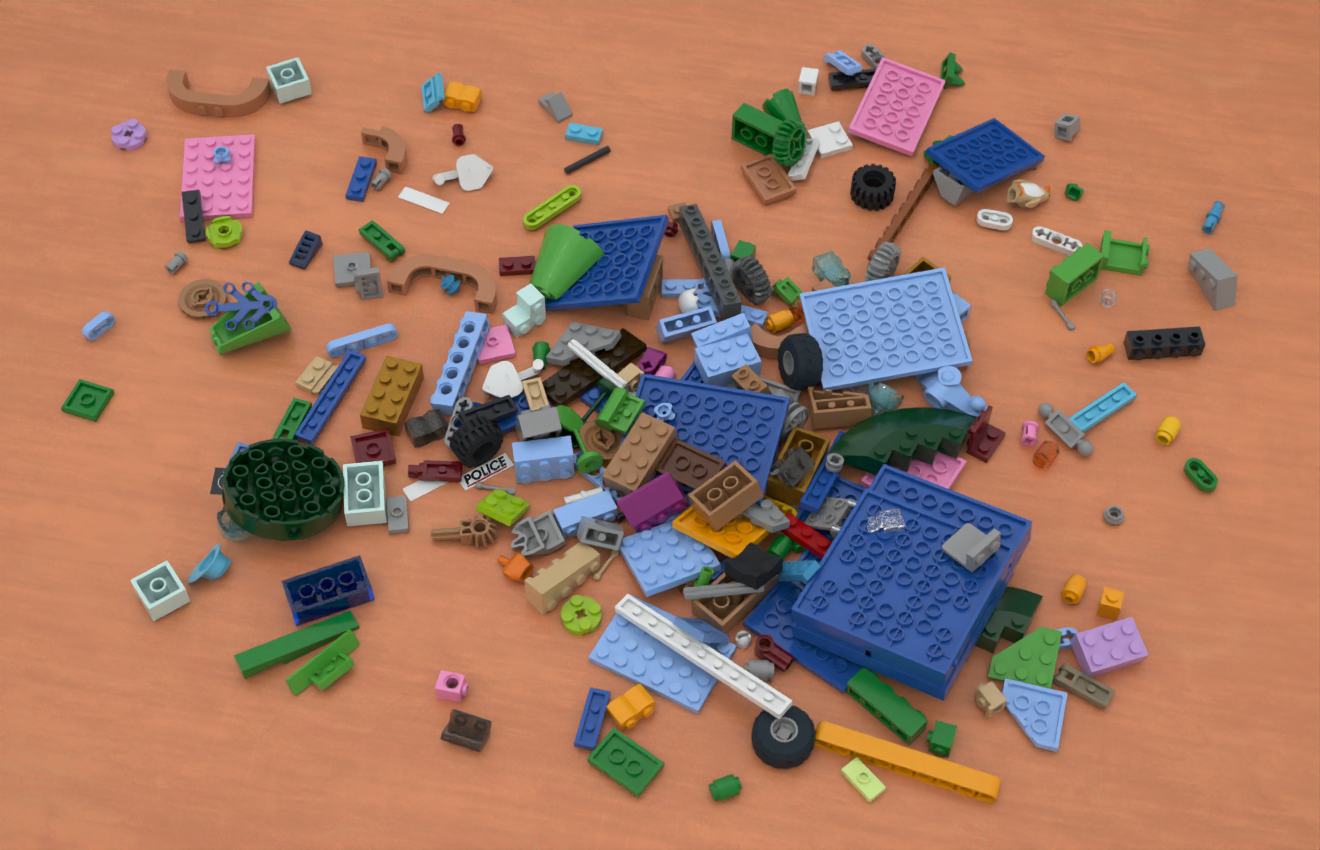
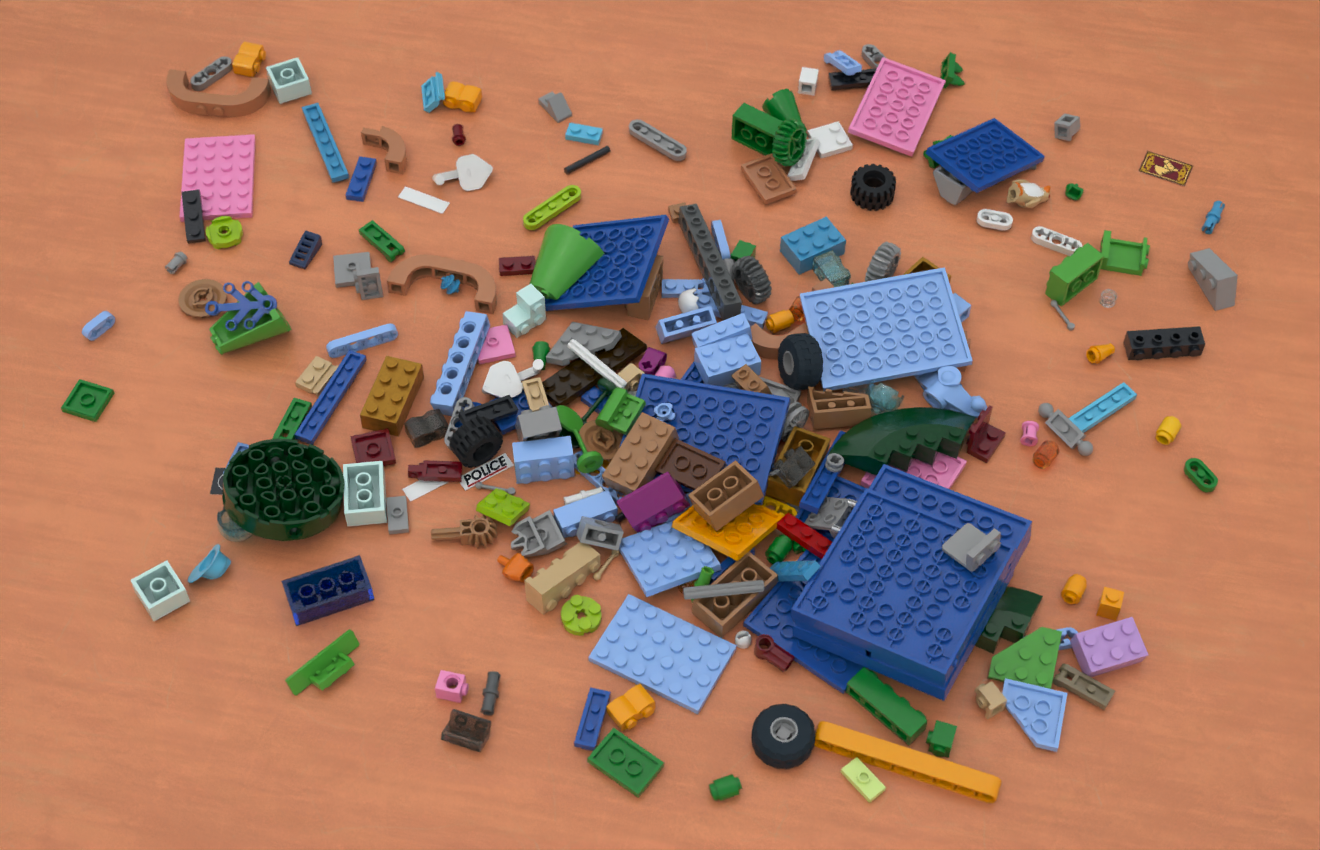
lavender plate [111,119,147,151] -> none
light blue plate [213,146,231,163] -> none
green slope [234,611,359,679] -> none
light grey pin [370,168,392,191] -> none
white plate [615,594,792,720] -> none
dark red plate [664,221,679,237] -> none
medium blue tile [673,617,730,644] -> none
black brick [725,542,783,590] -> none
light grey wing [737,499,790,533] -> none
light grey brick [744,659,774,681] -> none
bright green bracket [771,277,802,305] -> none
clear plate [866,508,905,533] -> none
dark orange plate [867,163,938,264] -> none
light grey plate [1104,506,1124,525] -> none
none -> light grey beam [190,56,233,91]
none -> light orange brick [232,41,266,77]
none -> dark azure plate [302,103,349,183]
none -> dark grey pin [481,671,501,715]
none -> light grey plate [629,120,687,161]
none -> dark azure brick [780,216,846,275]
none -> sticker [1139,151,1193,186]

